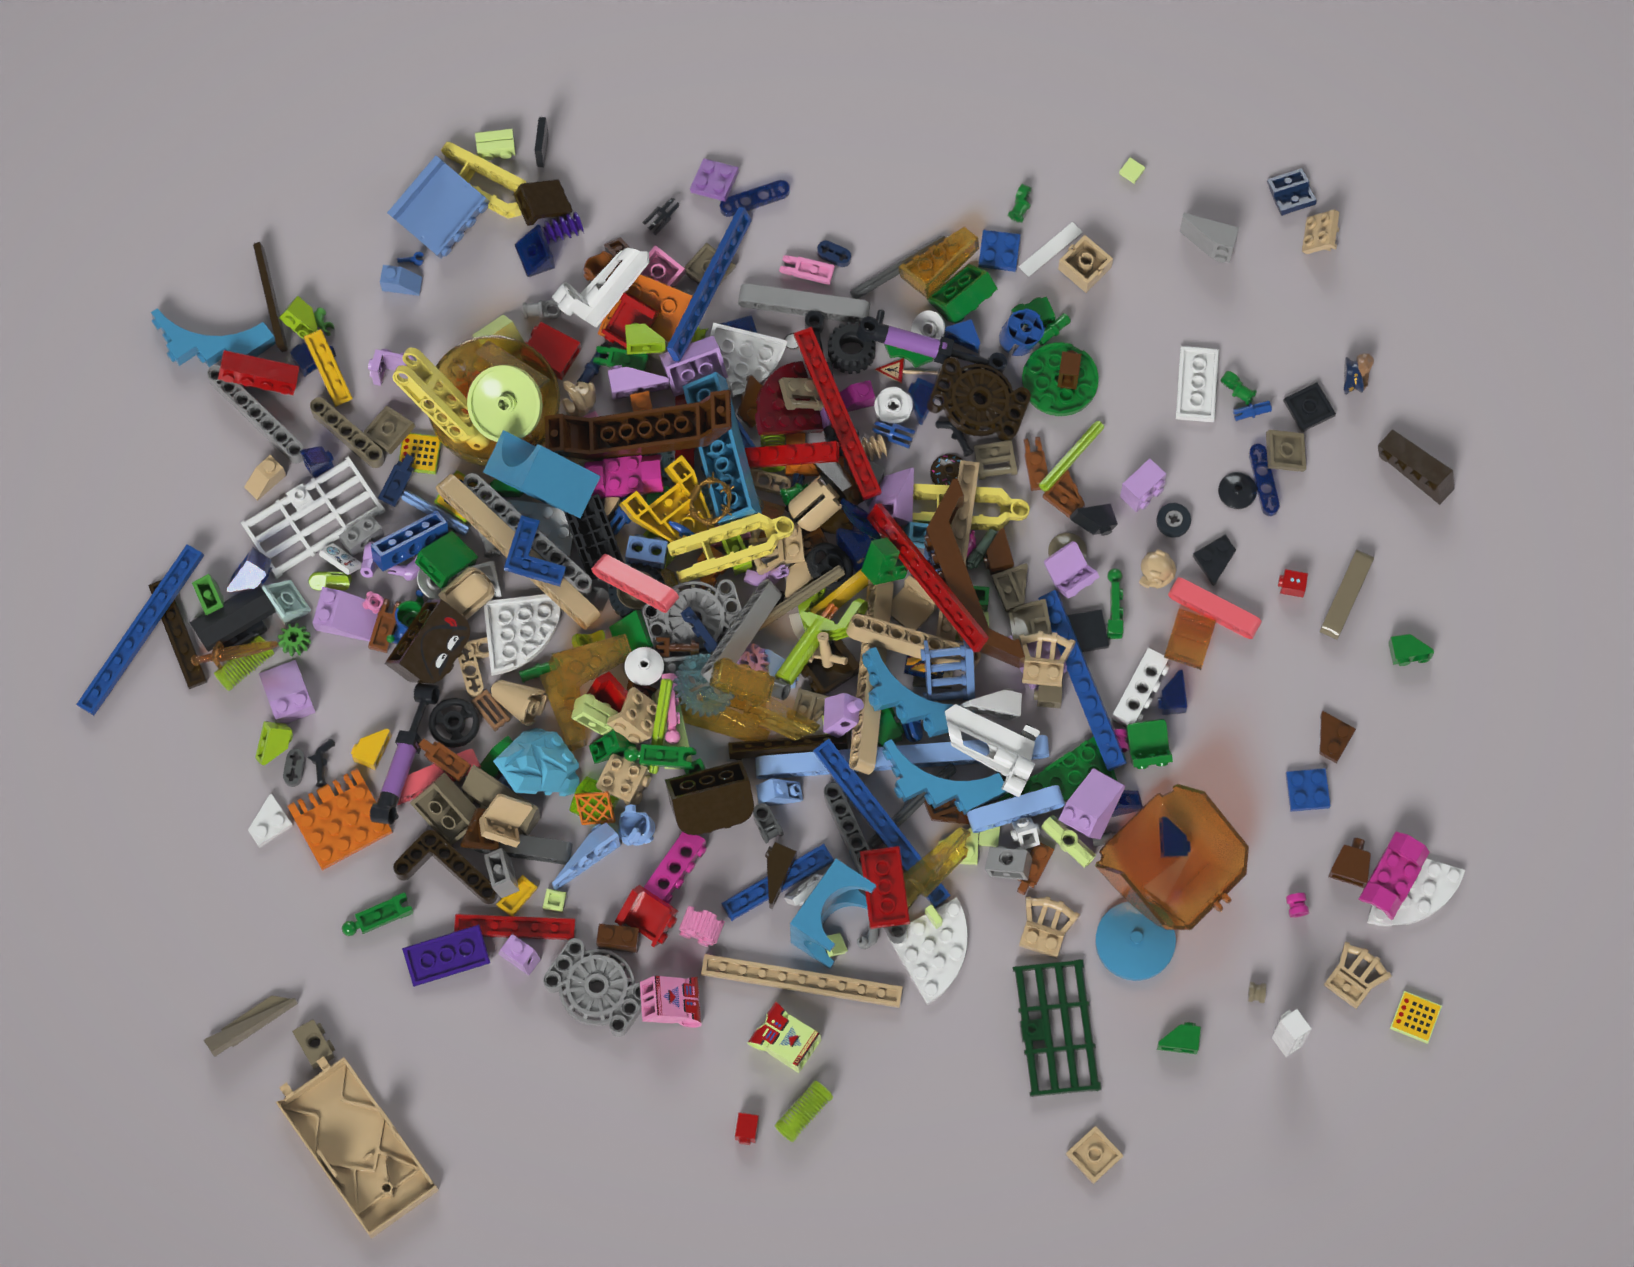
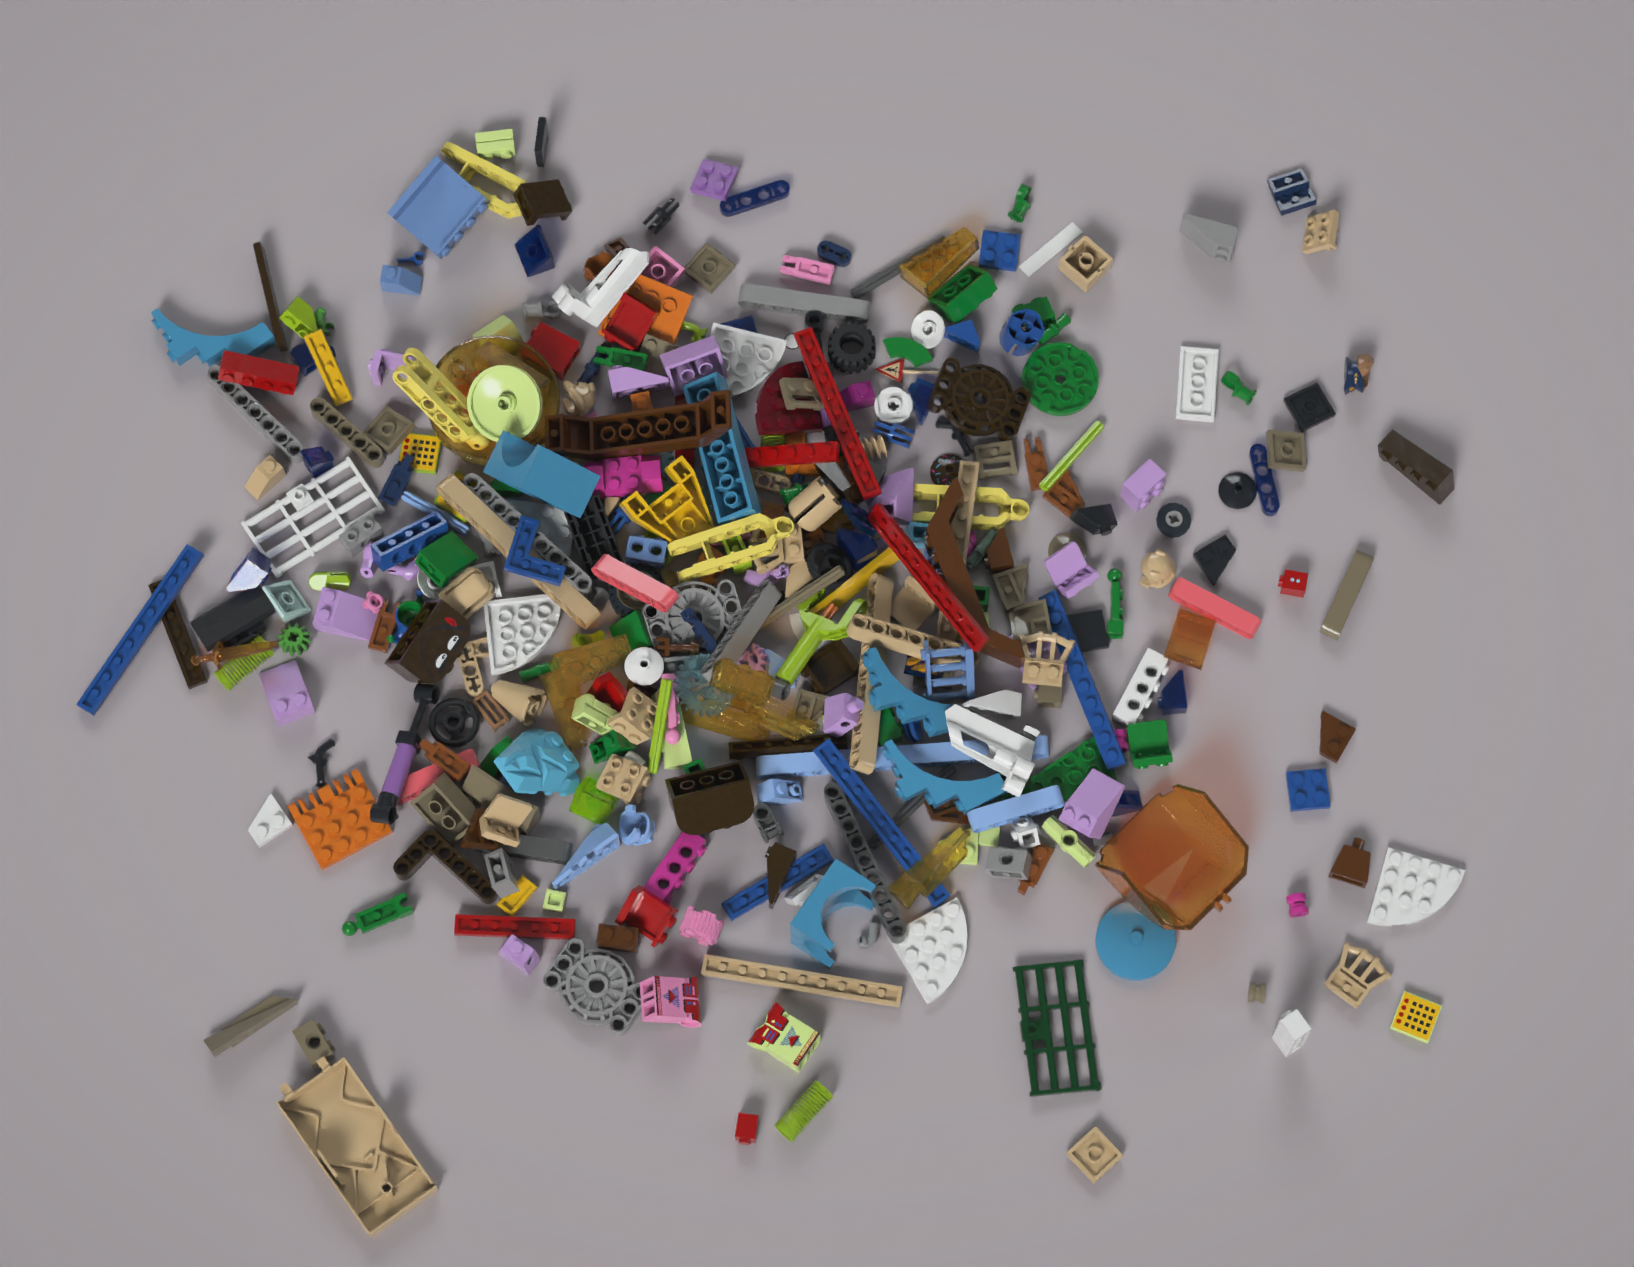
bright green slope [192,574,224,615] -> none
lime slope [255,721,293,765] -> none
dark grey beam [283,749,305,787] -> none
white tile [319,543,362,575] -> none
yellow slope [351,729,392,770] -> none
dark purple tile [402,925,491,987] -> none
dark purple piece [542,212,584,245] -> none
orange window [575,791,616,825] -> none
green plate [624,744,697,770] -> none
lime slope [625,323,665,355] -> none
blue plate [666,207,752,361] -> none
blue helmet [669,521,695,538] -> none
pearl gold piece [686,472,735,530] -> none
reddish brown wing [737,375,762,428] -> none
tan piece [807,632,848,668] -> none
yellowish green tile [826,933,848,957] -> none
piece [856,309,1008,373] -> none
red tile [860,846,910,929] -> none
green brick [861,537,908,585] -> none
yellowish green tile [925,905,943,929] -> none
tan plate [1019,896,1080,958] -> none
reddish brown brick [1057,350,1081,389] -> none
yellowish green tile [1119,158,1145,184] -> none
green slope [1157,1022,1201,1055] -> none
clear blue slope [1159,817,1191,858] -> none
blue axle [1233,401,1272,421] -> none
dark pink piece [1358,832,1430,920] -> none
green slope [1388,634,1434,666] -> none

